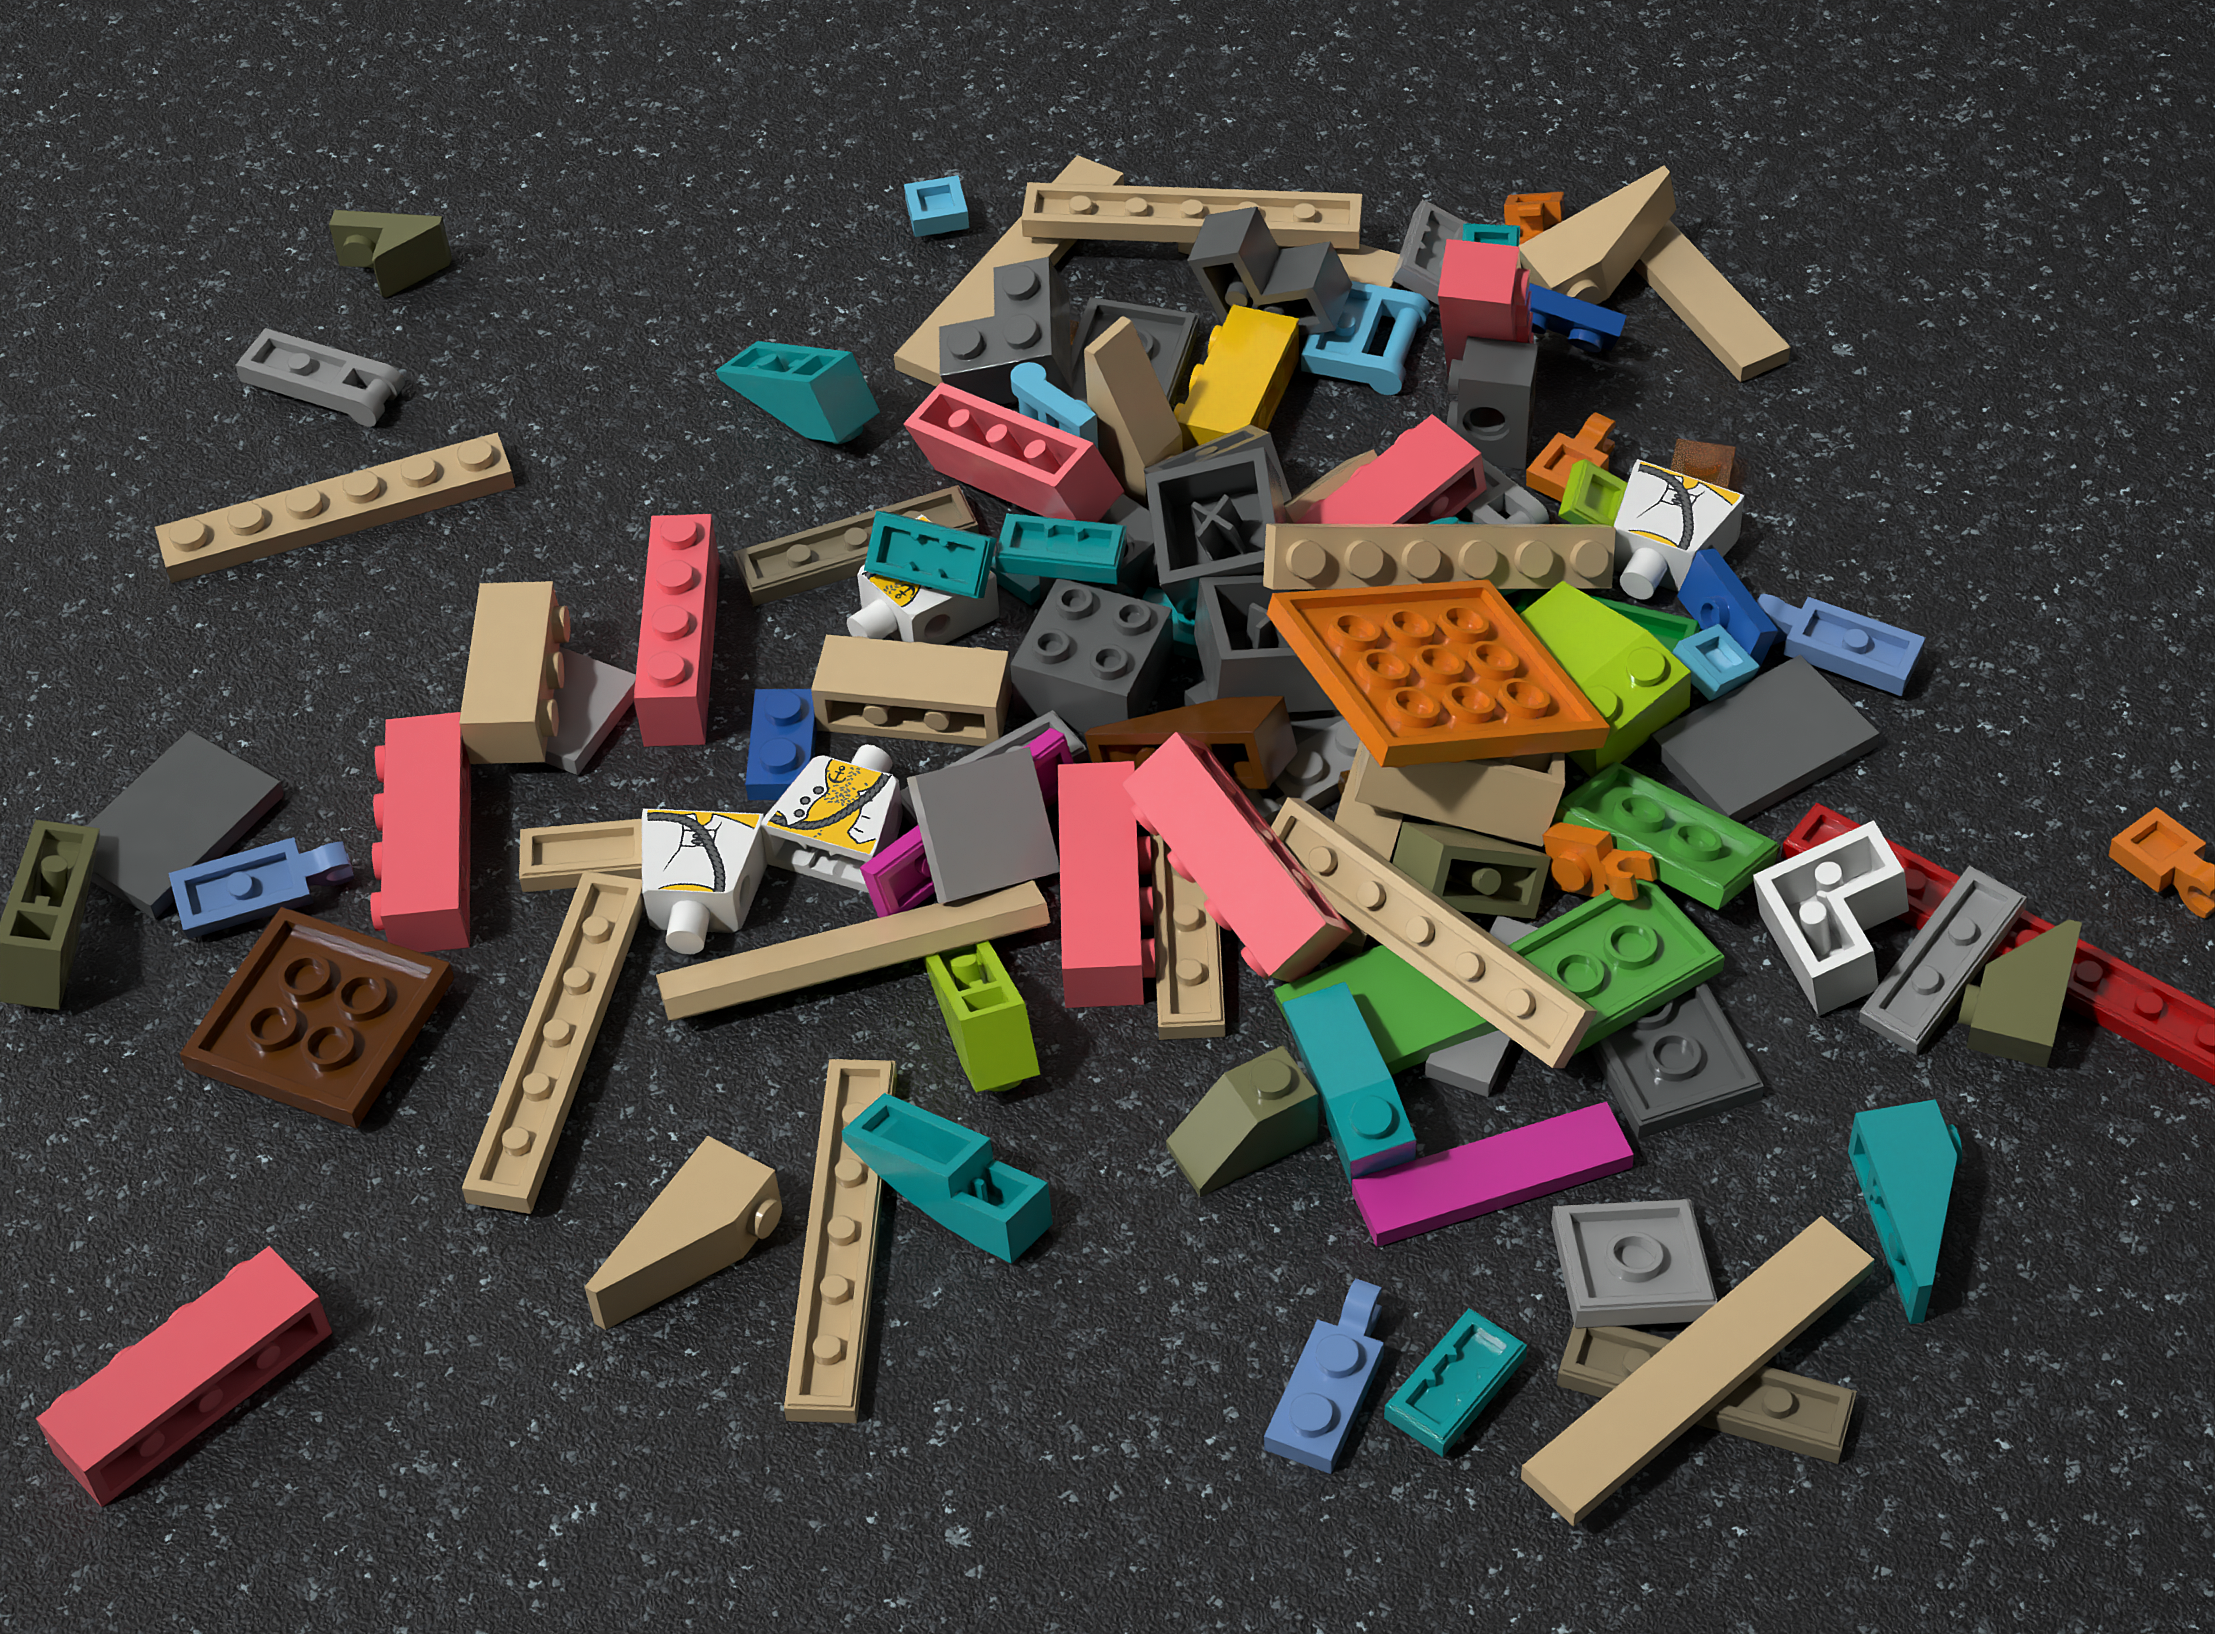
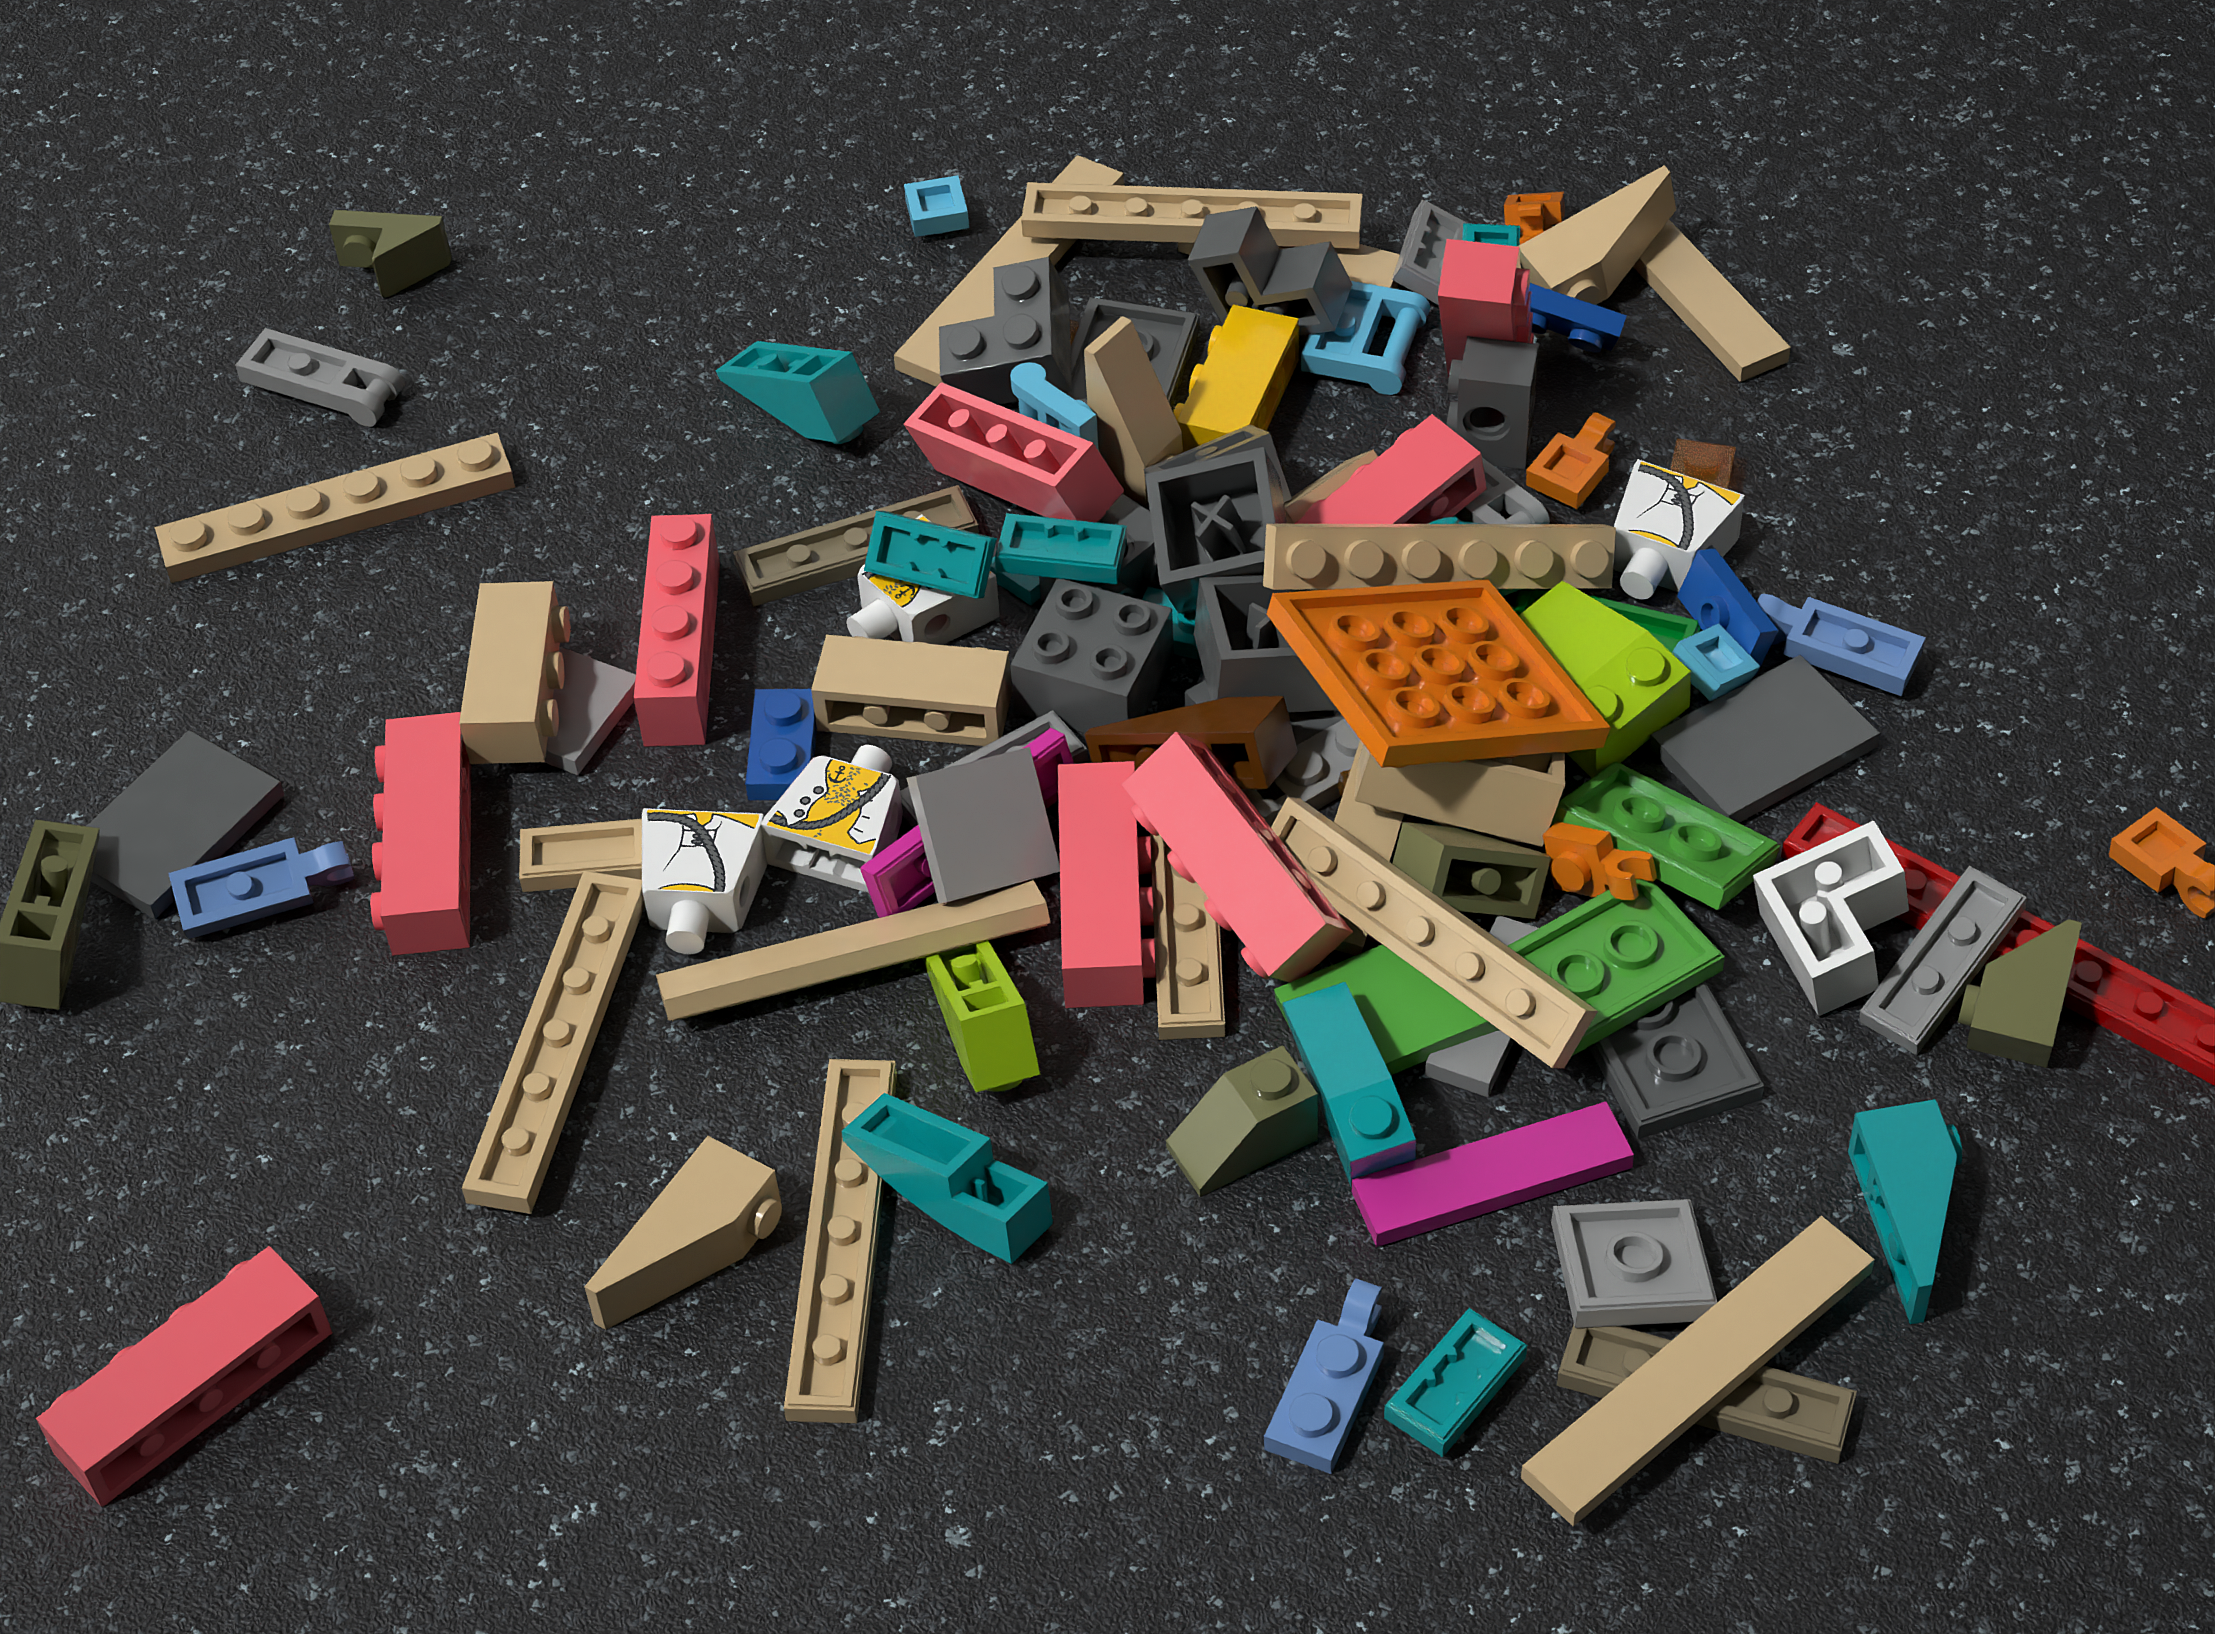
reddish brown plate [179,907,454,1129] -> none
lime tile [1558,459,1628,527] -> none

